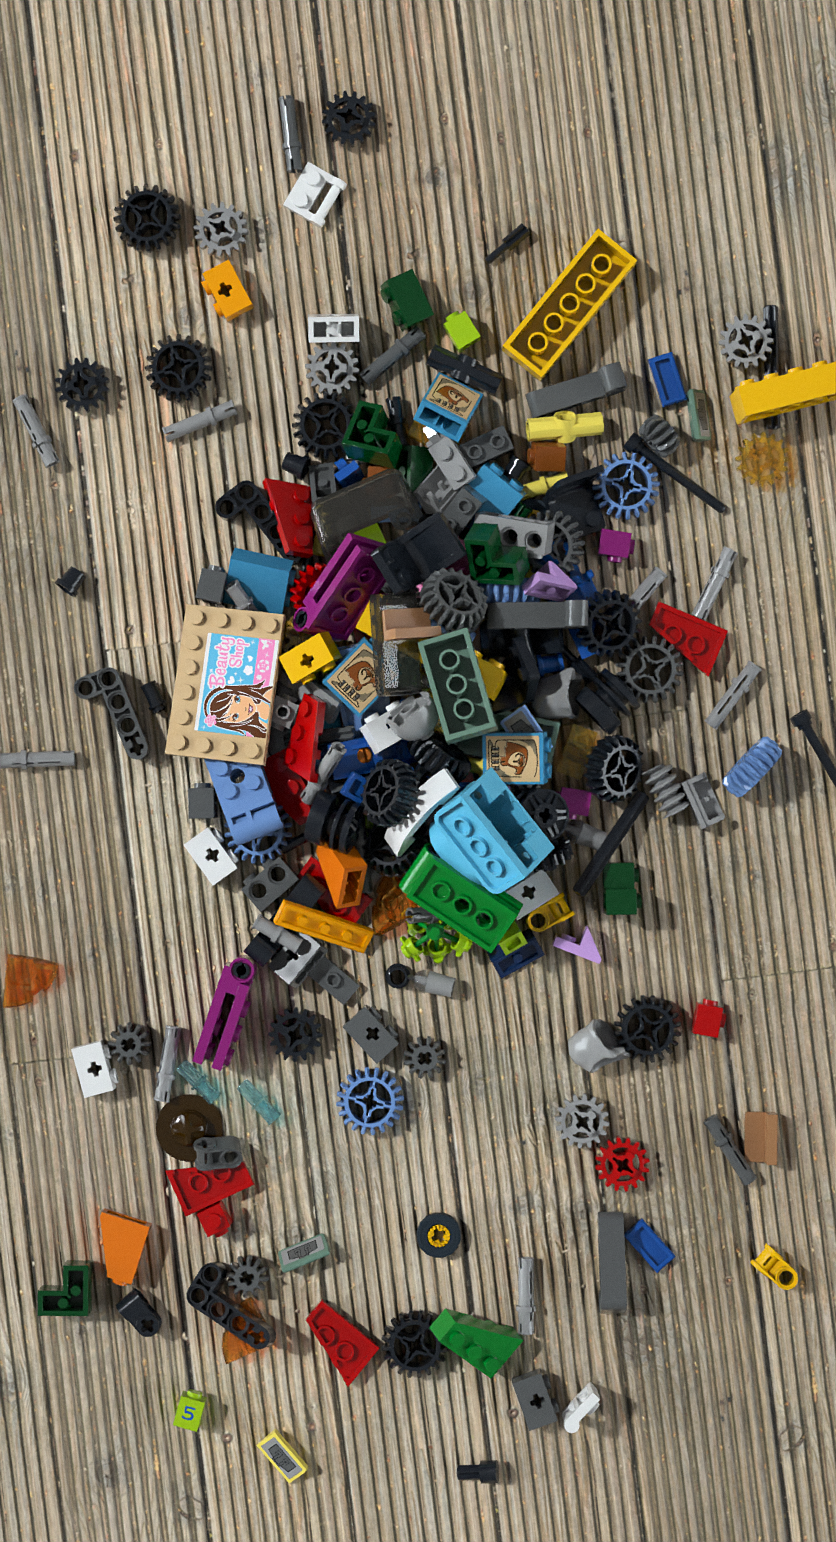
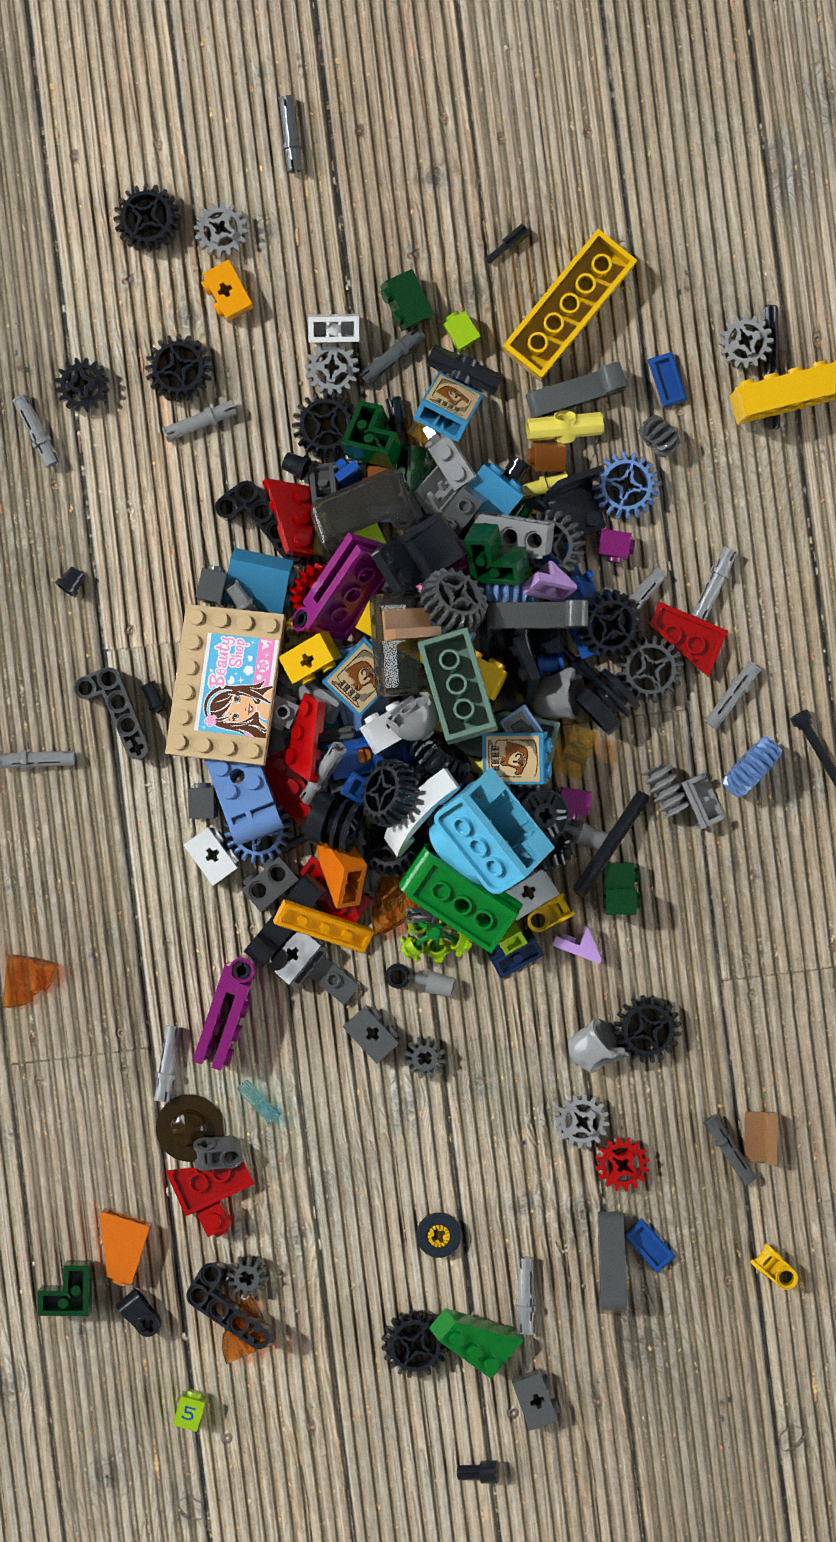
white brick [71,1039,119,1098] -> none
dark grey gear [108,1022,151,1065] -> none
clear light blue axle [177,1060,221,1105] -> none
light grey pin [251,914,303,953] -> none
slope [256,1428,308,1483] -> none
black gear [268,1007,323,1062] -> none
slope [278,1233,331,1273] -> none
white plate [283,162,347,228] -> none
red wing [306,1299,380,1387] -> none
black gear [322,91,376,147] -> none
medium blue gear [336,1067,404,1135] -> none
dark grey brick [458,425,514,470] -> none
white plate [562,1382,600,1433] -> none
black gear [583,735,645,803] -> none
black piece [623,432,726,513] -> none
sand green slope [686,389,711,442] -> none
red brick [691,998,726,1038] -> none
clear yellow gear [734,432,790,487] -> none

